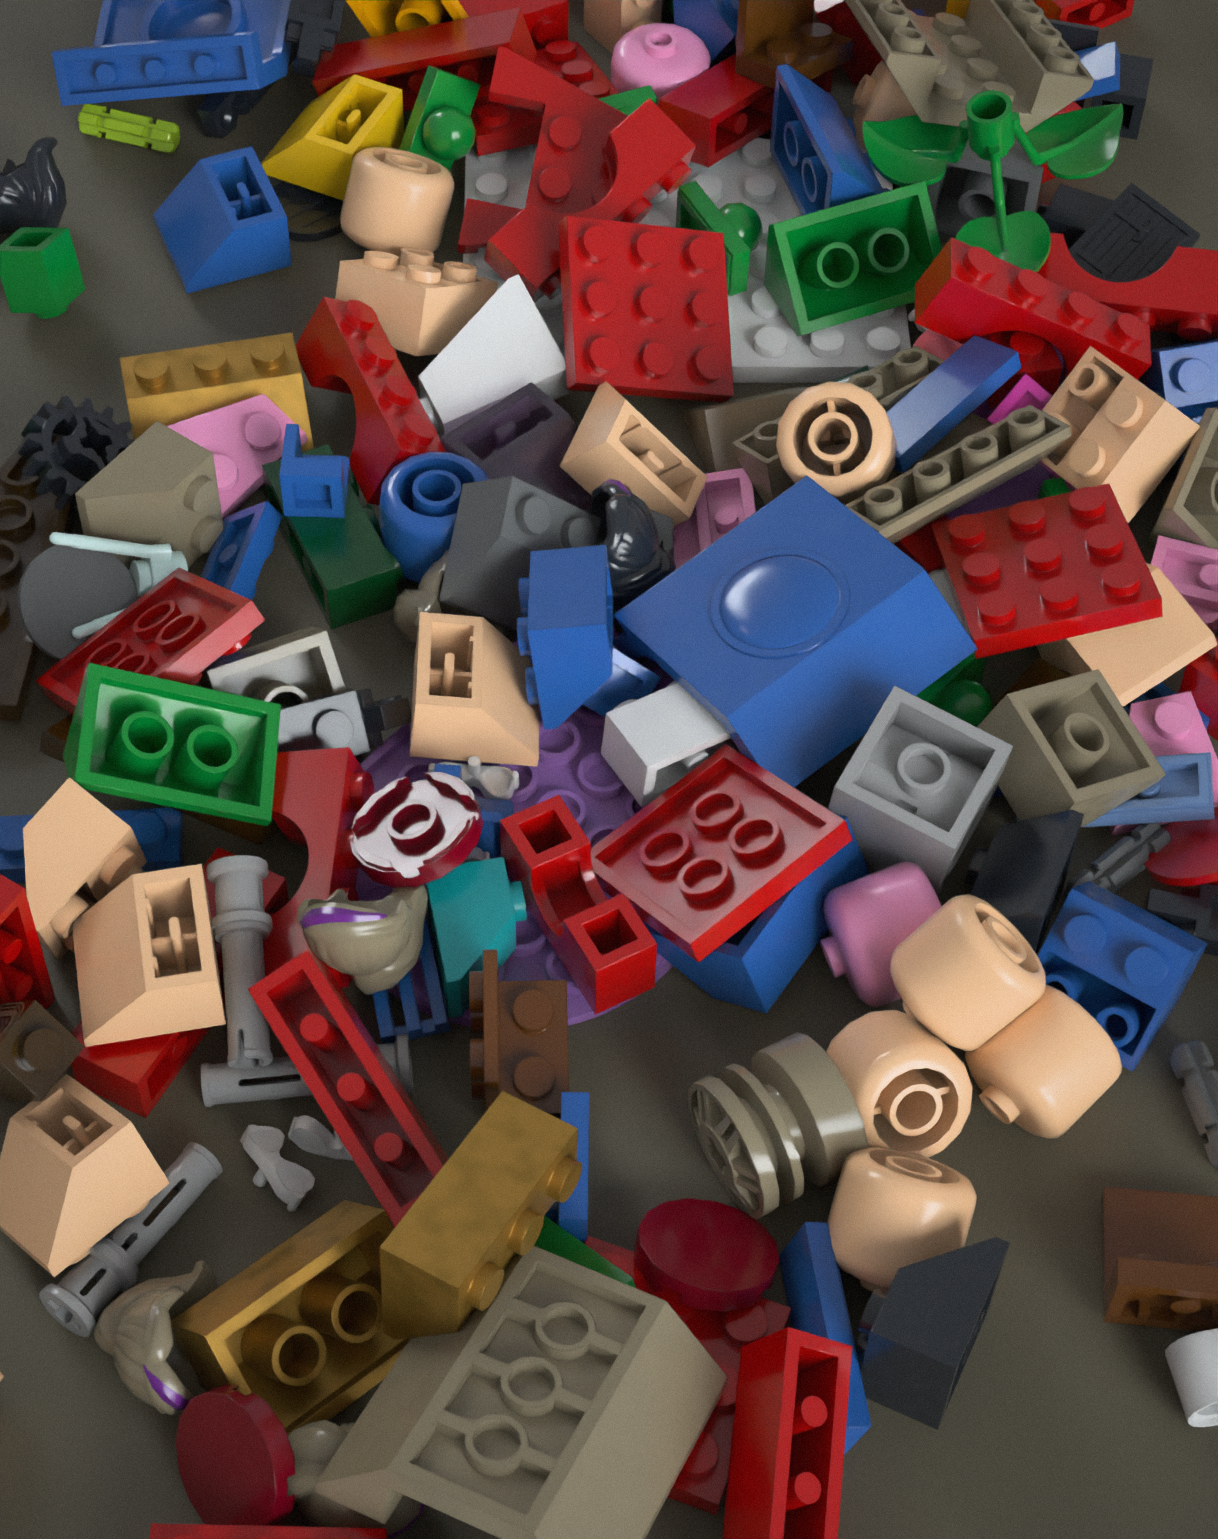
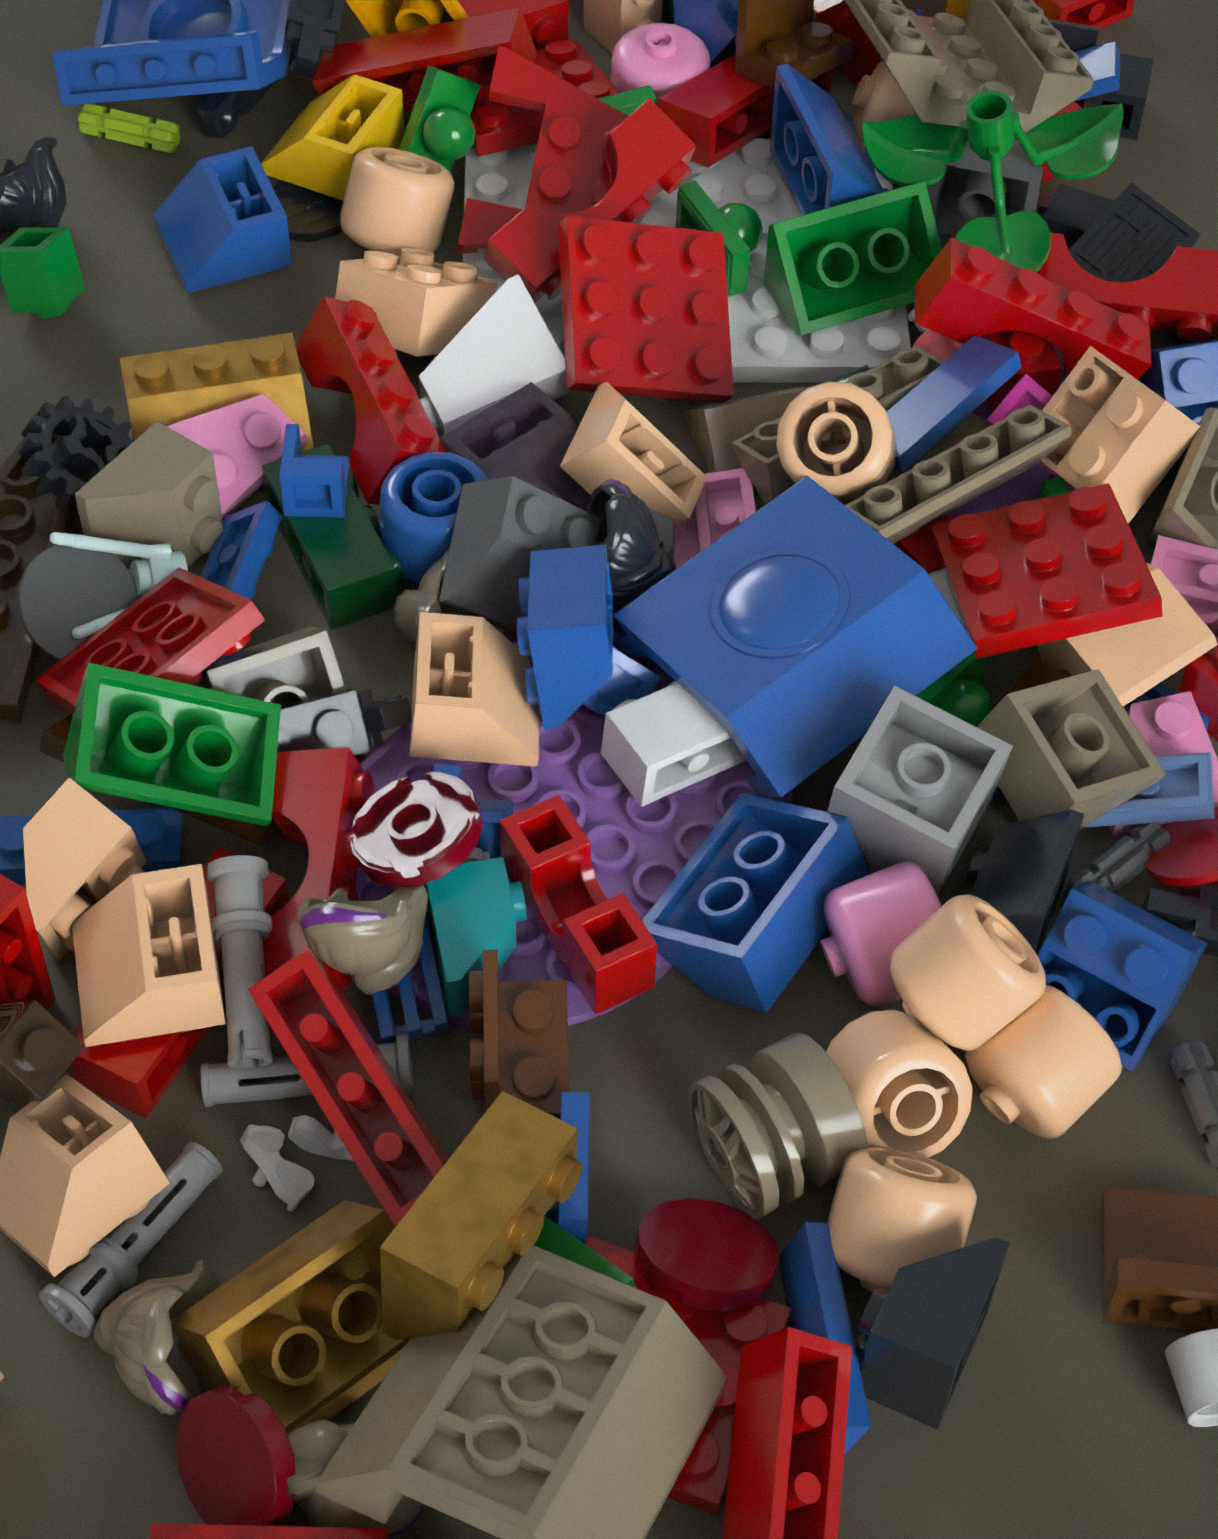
white piece [428,756,519,800] -> none
red plate [591,744,853,963] -> none

